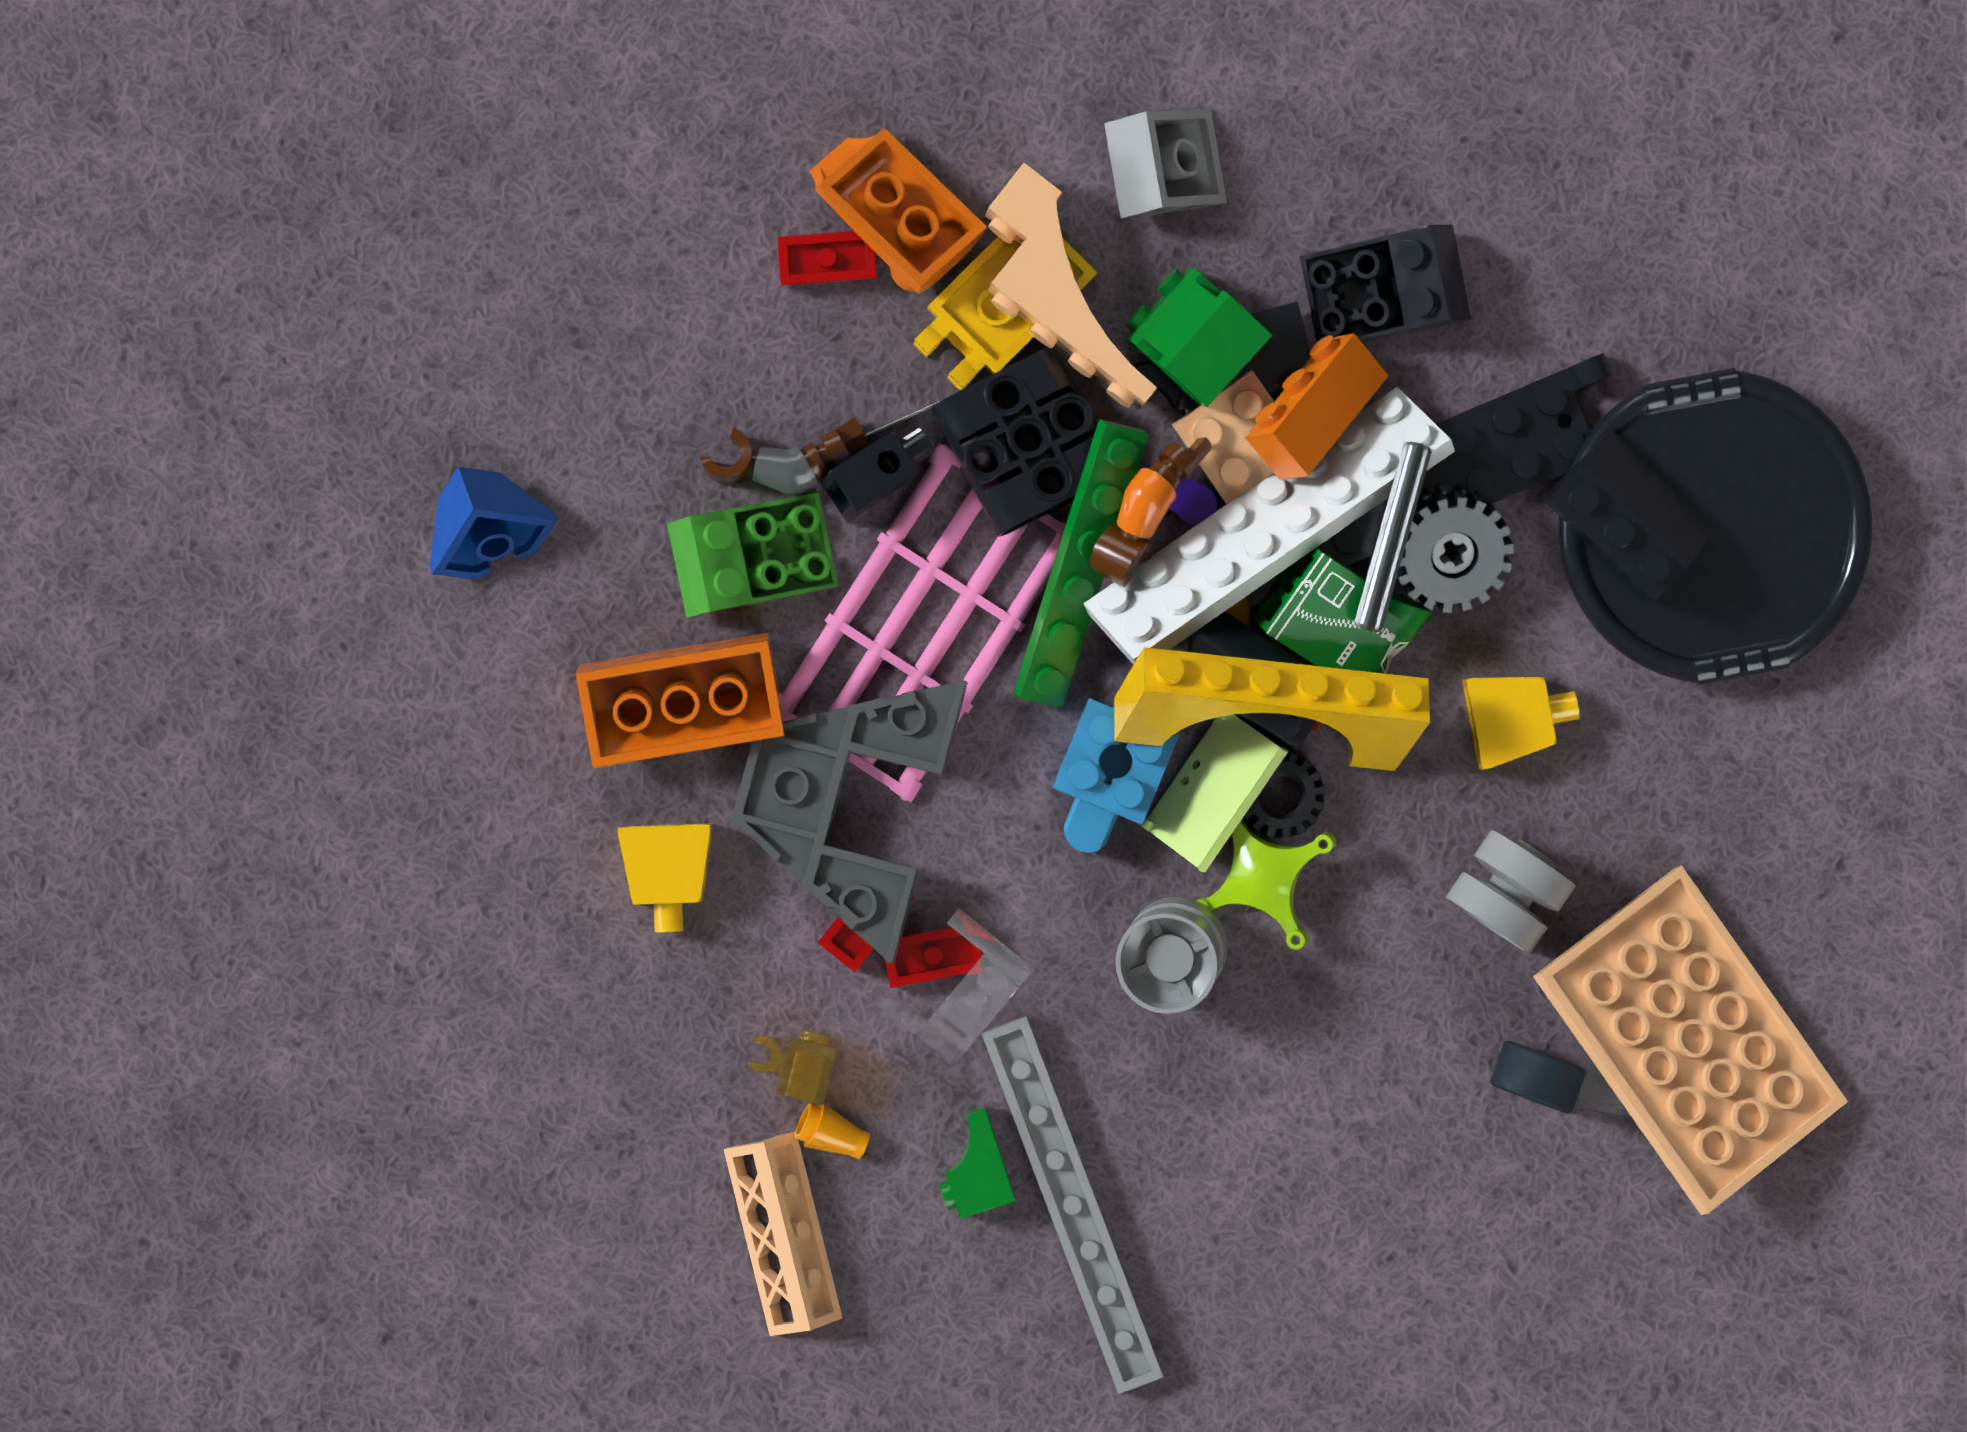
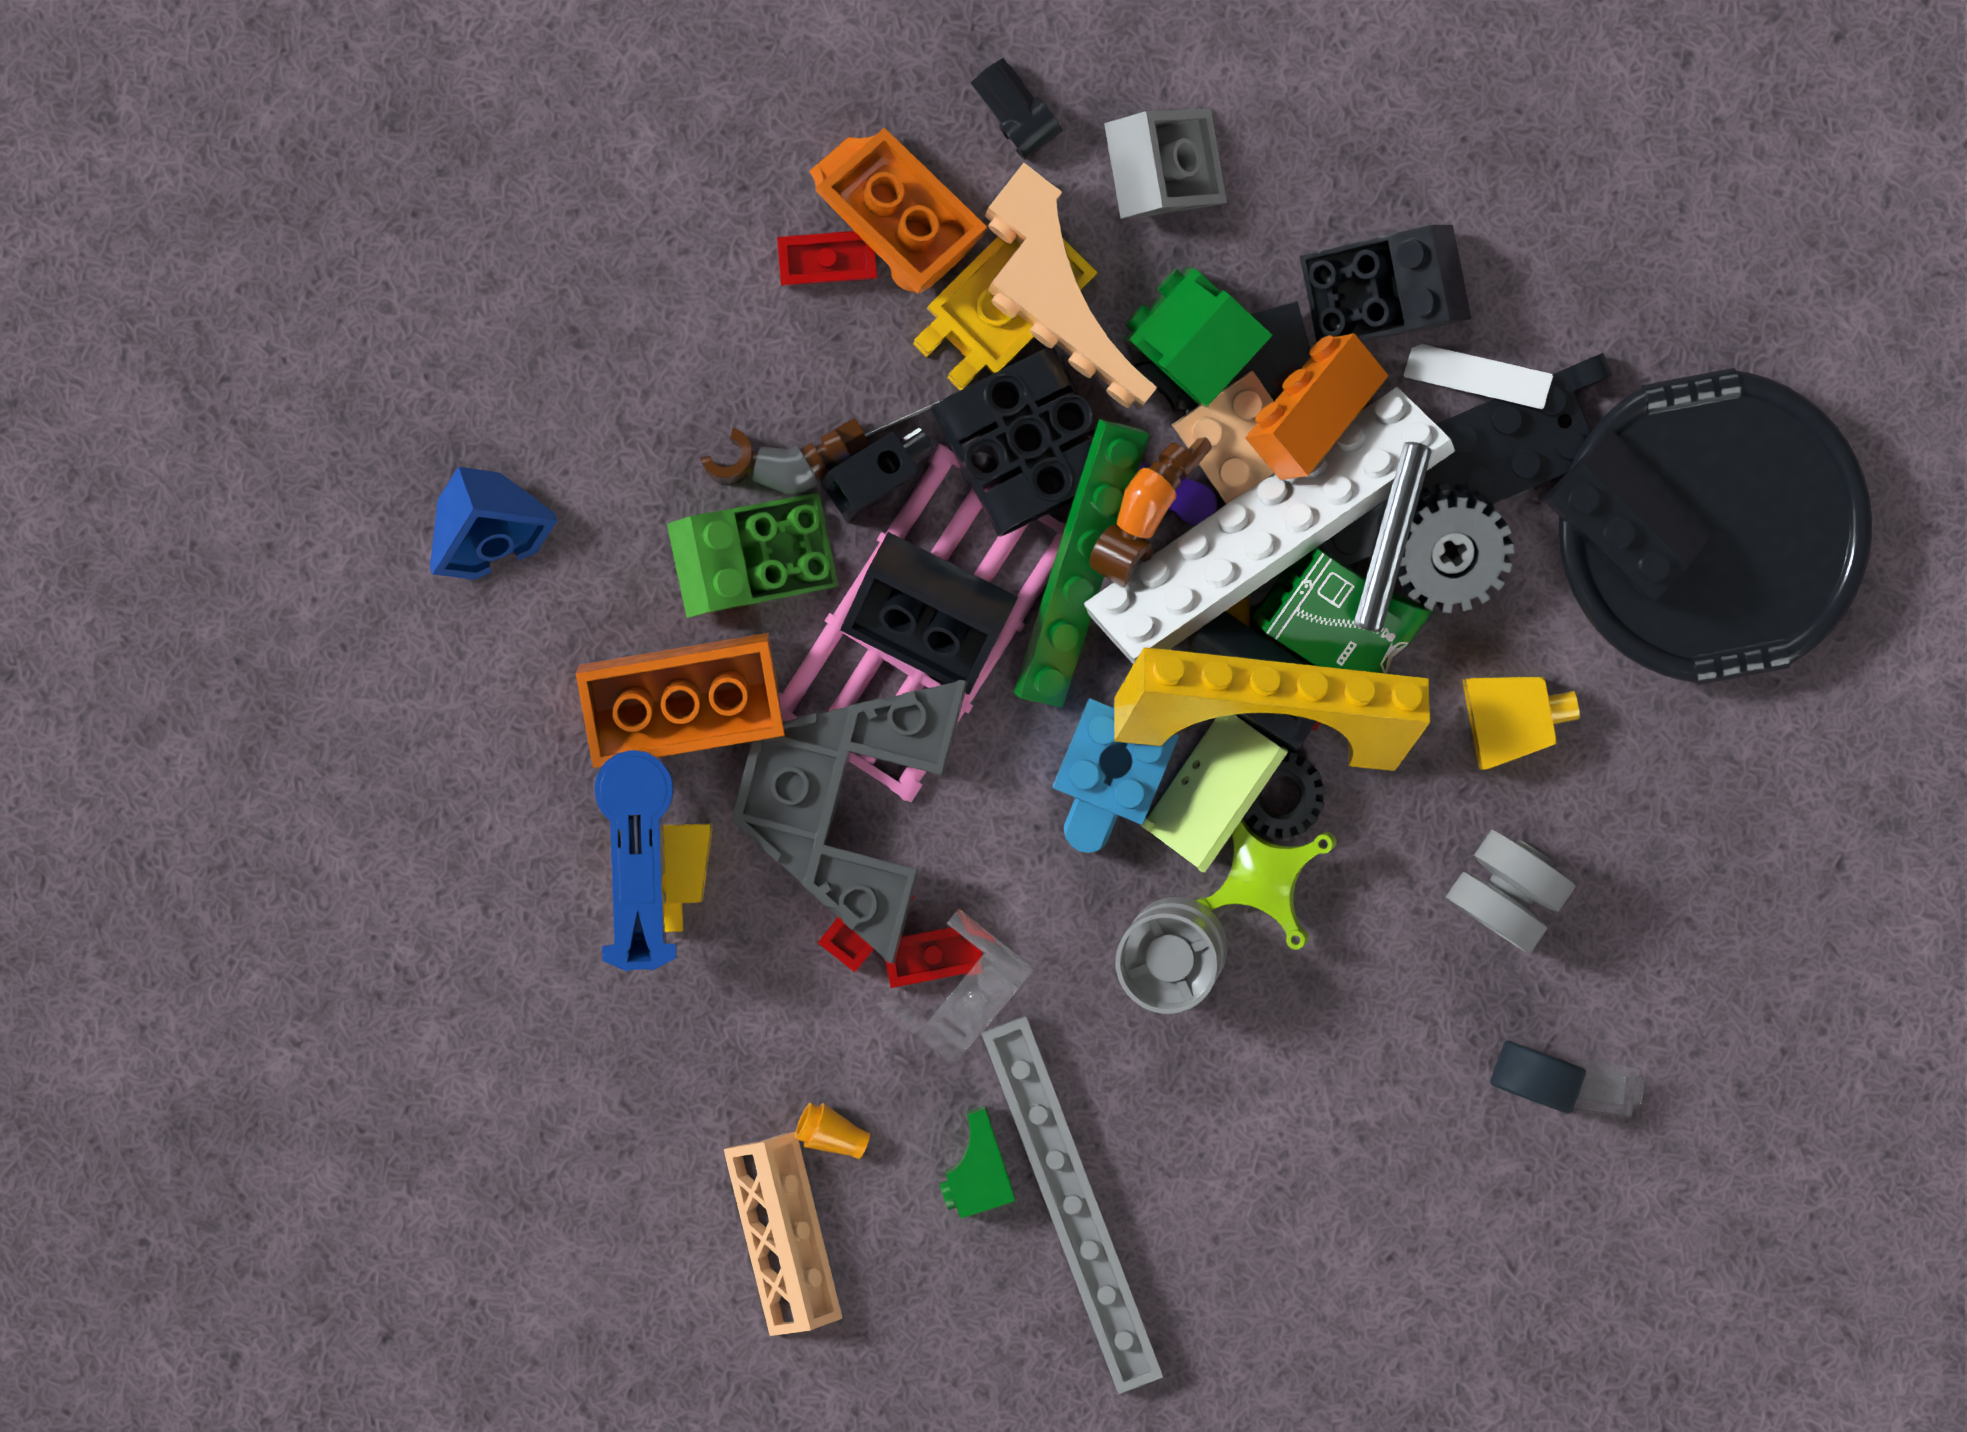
clear yellow brick [748,1029,838,1105] -> none
light nougat plate [1533,865,1848,1215] -> none
none -> blue piece [594,750,677,972]
none -> black slope [840,532,1018,695]
none -> black piece [971,58,1063,160]
none -> white sticker [1404,344,1553,409]

